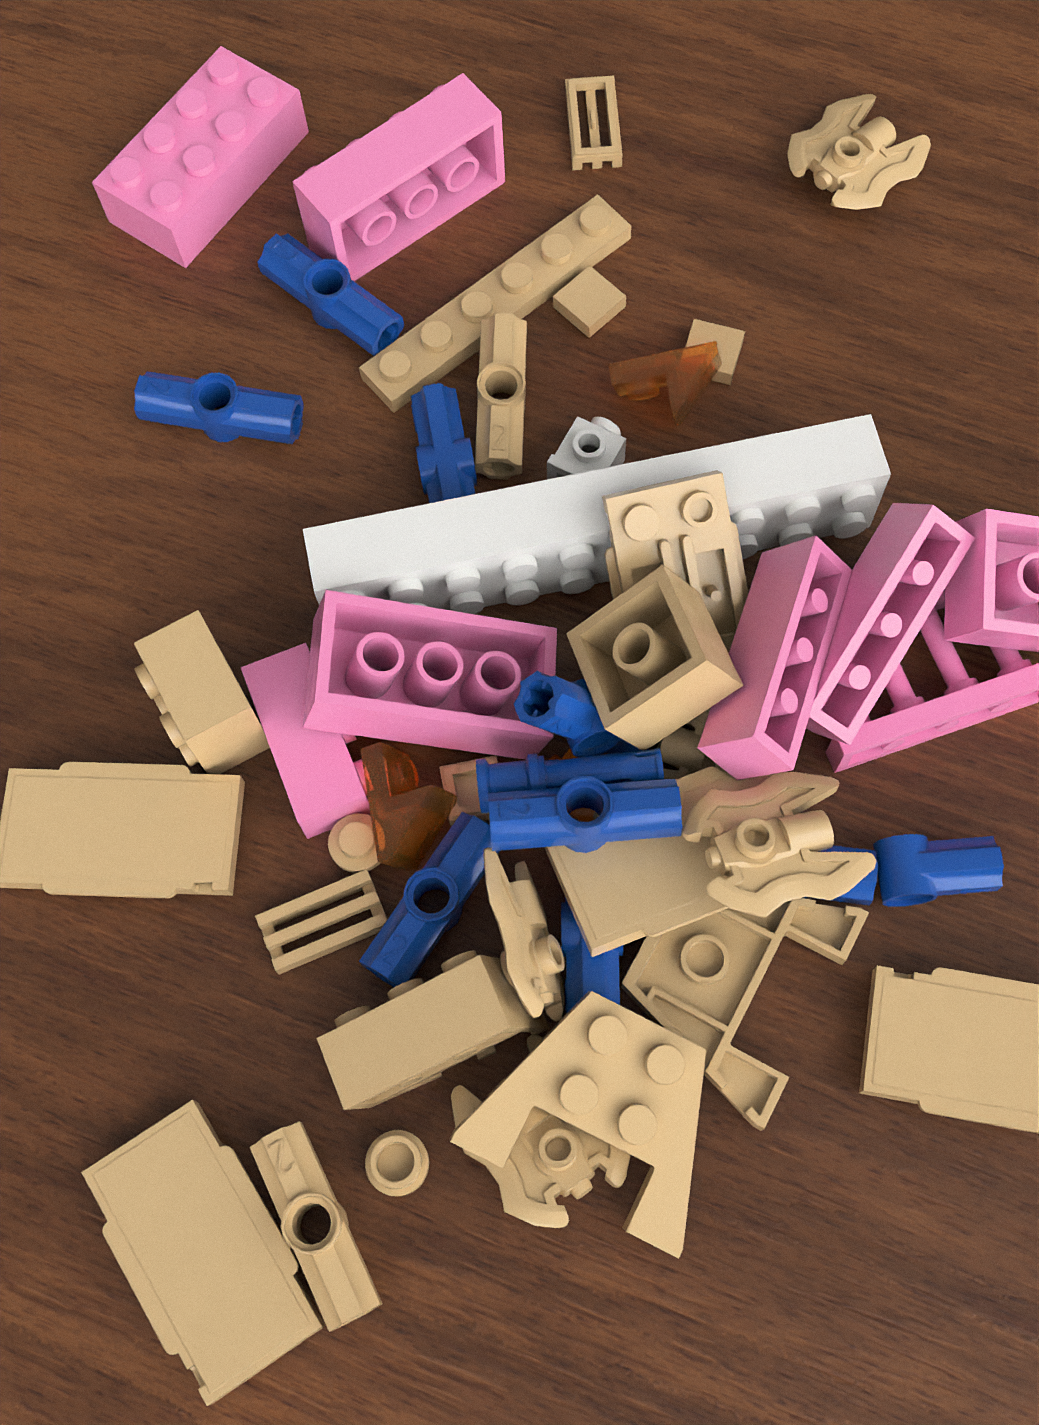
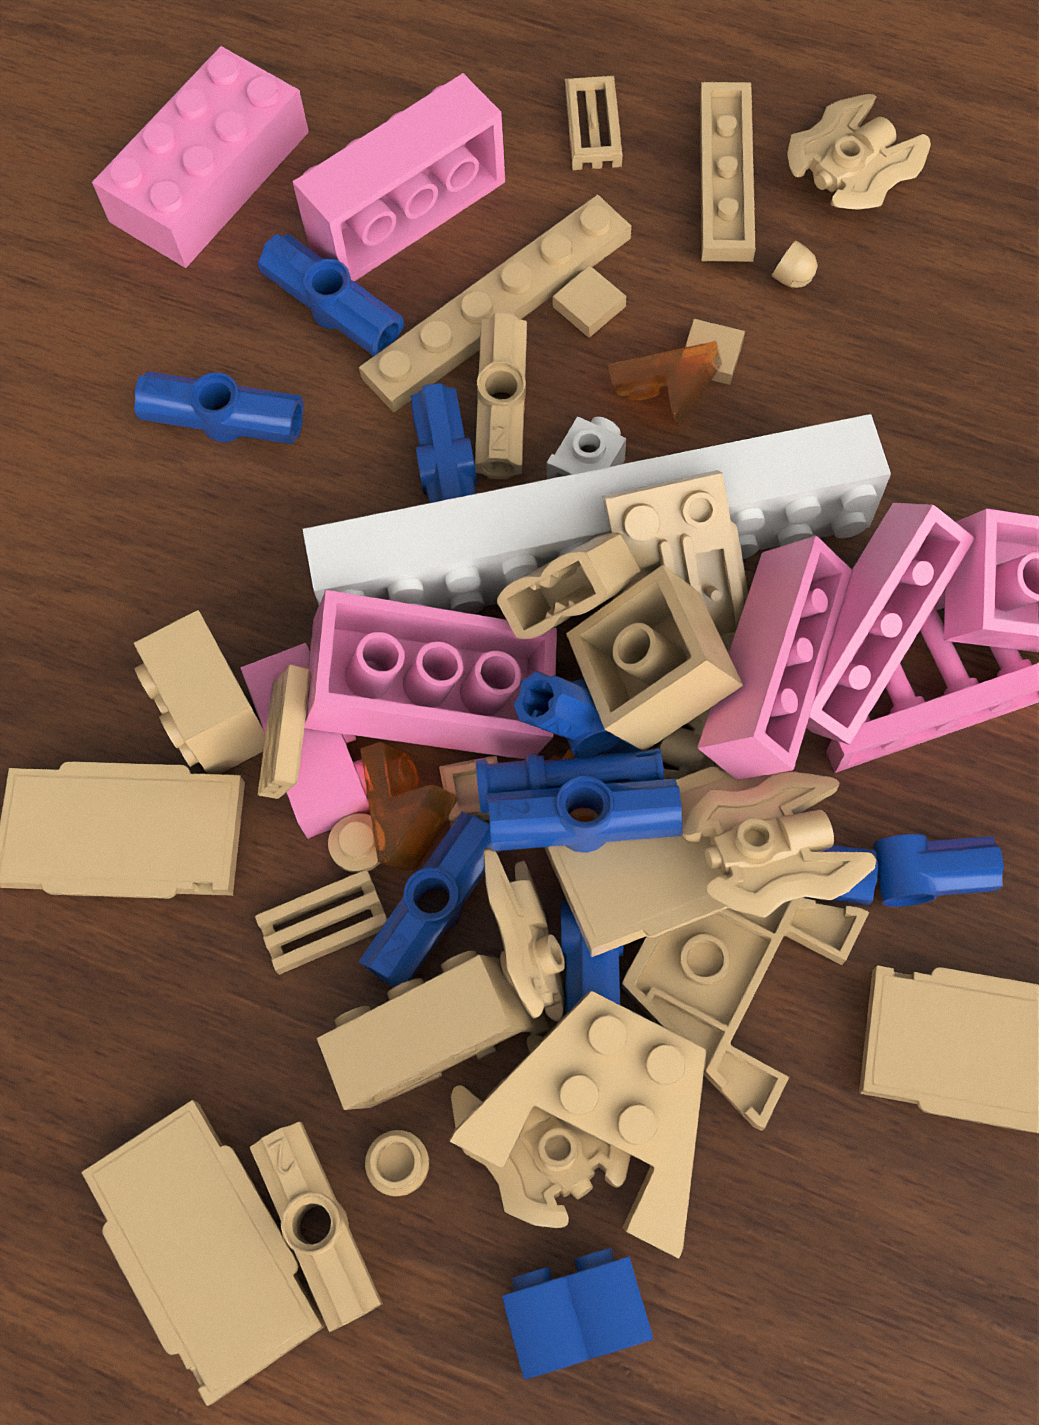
none -> tan tile [258,664,311,799]
none -> tan brick [497,533,641,639]
none -> blue brick [502,1248,654,1380]
none -> tan plate [700,82,755,262]
none -> tan hinge [772,240,817,288]

